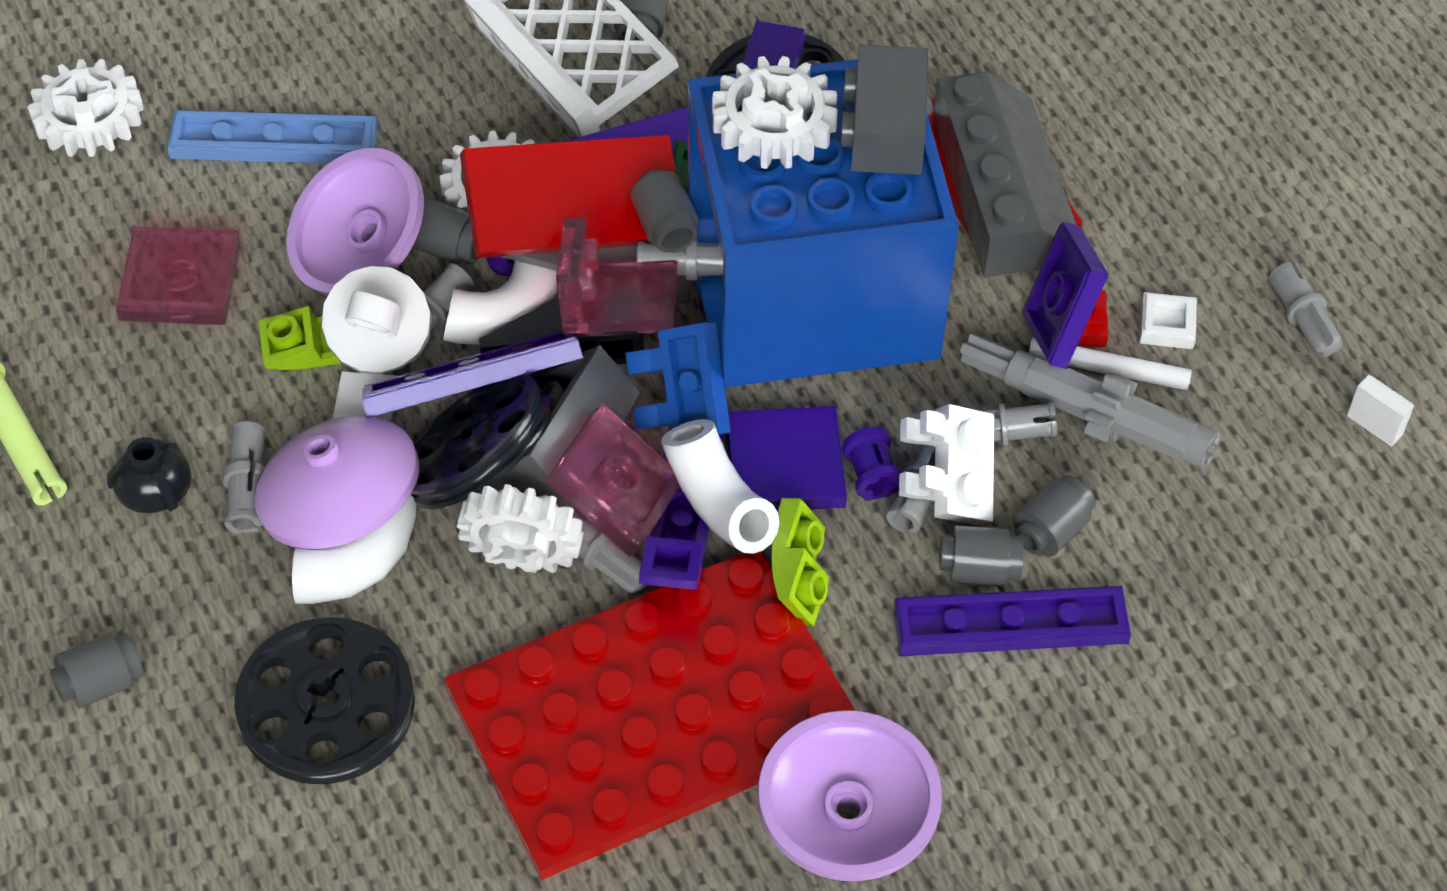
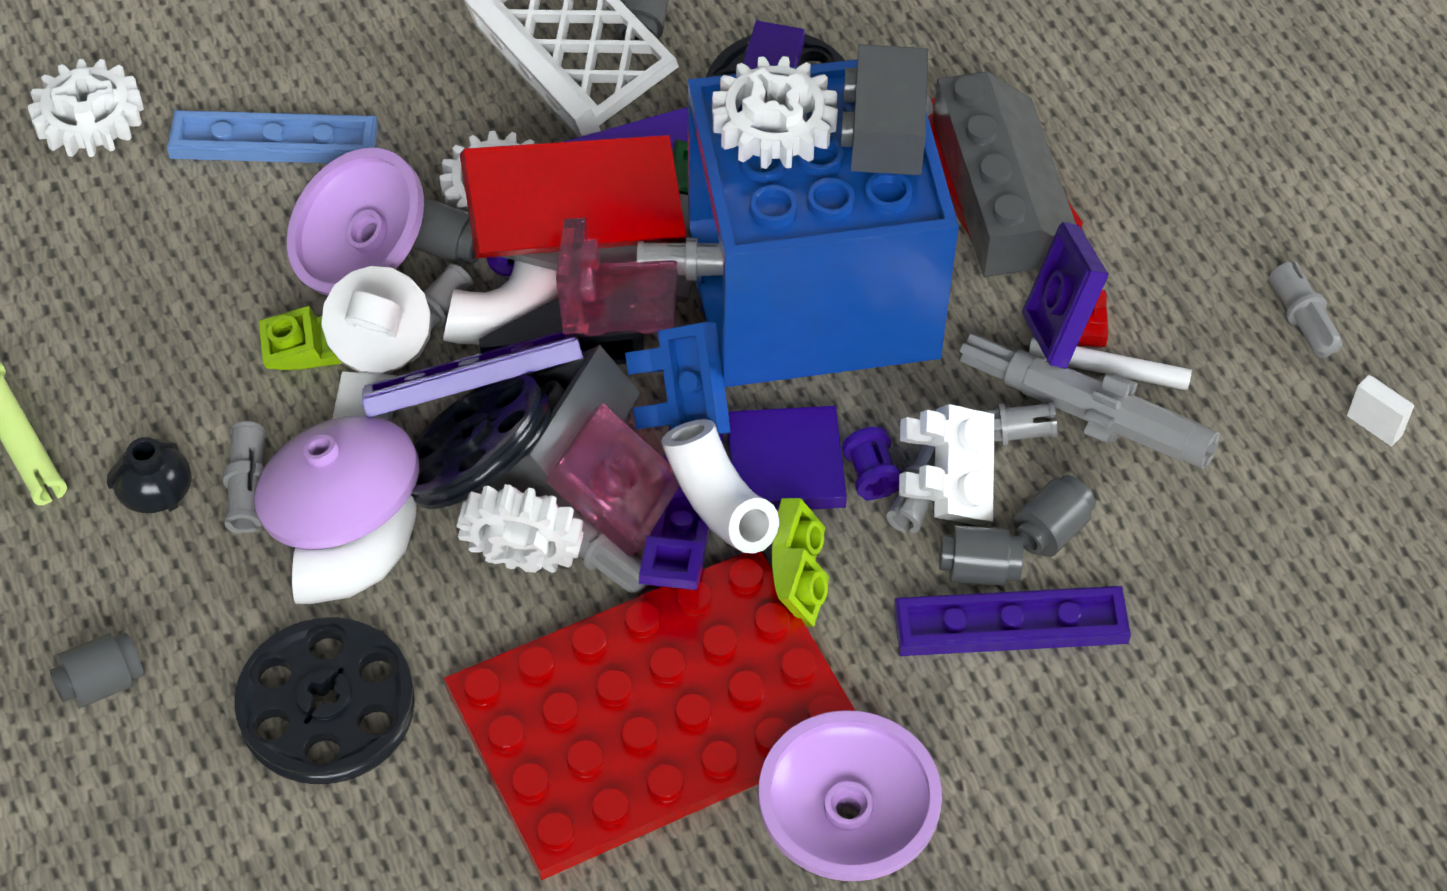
clear pink plate [116,226,241,325] -> none
dark grey brick [630,170,698,252] -> none
white tile [1140,292,1197,349] -> none

